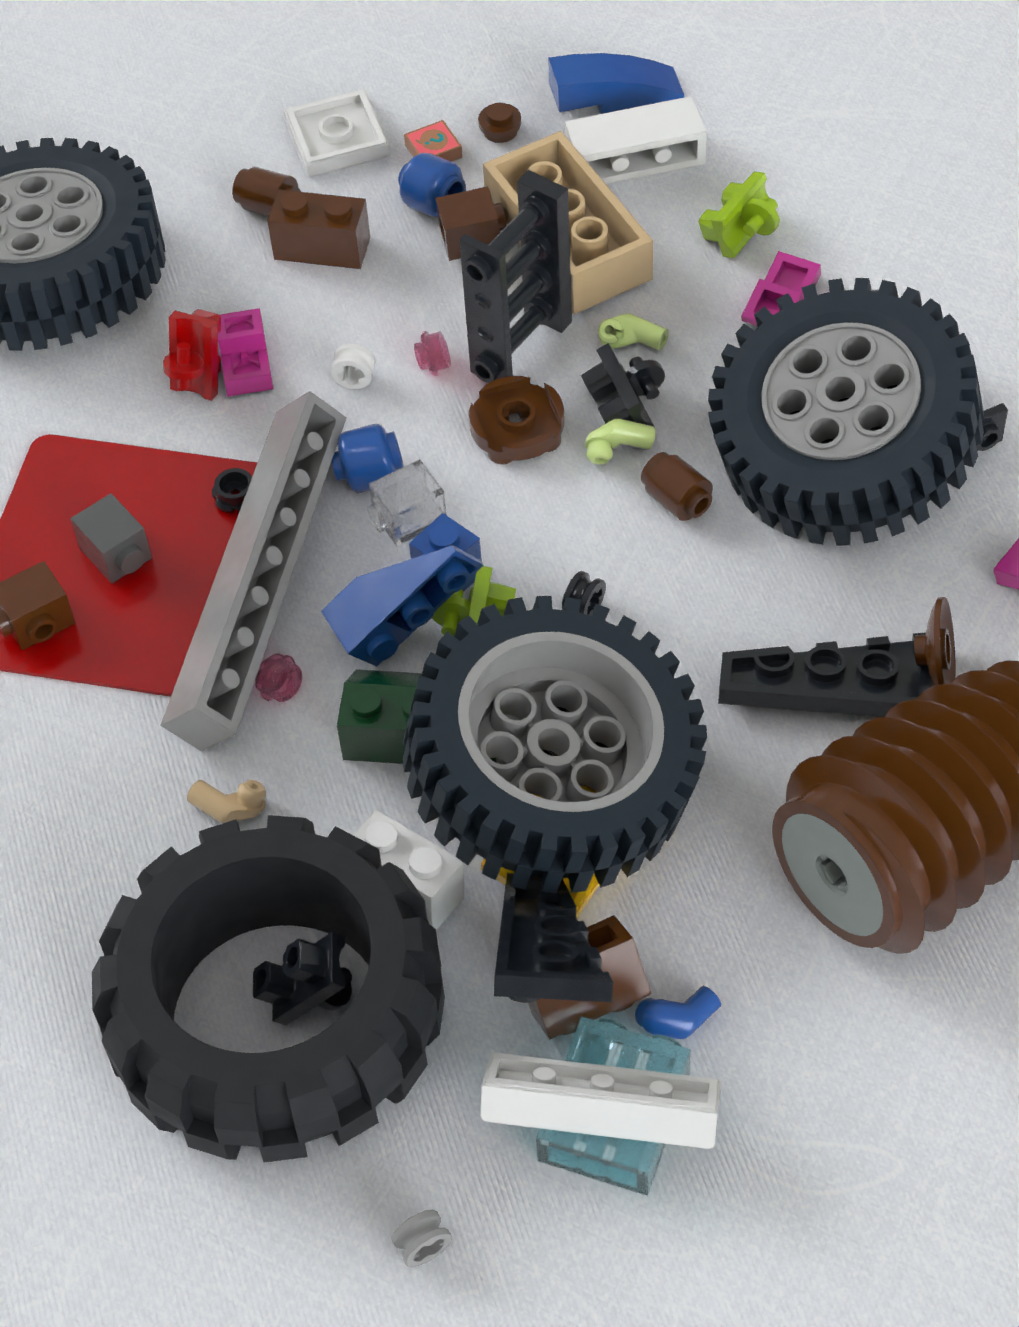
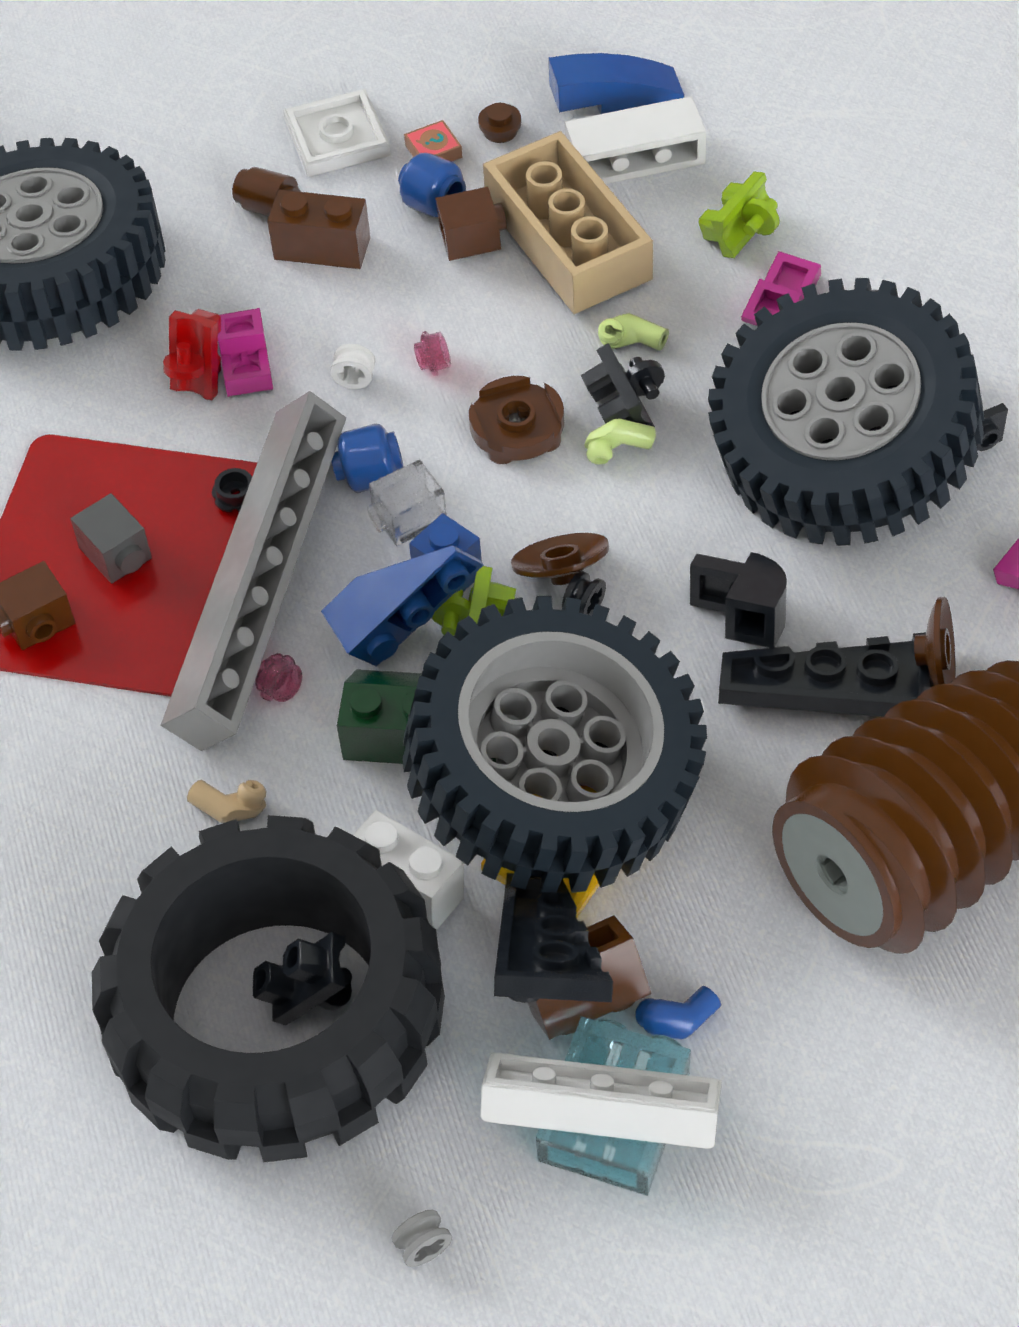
black fence [459,170,572,383] -> none
reddish brown brick [641,452,713,521] -> none
none -> reddish brown dish [511,533,609,585]
none -> black brick [690,552,787,649]

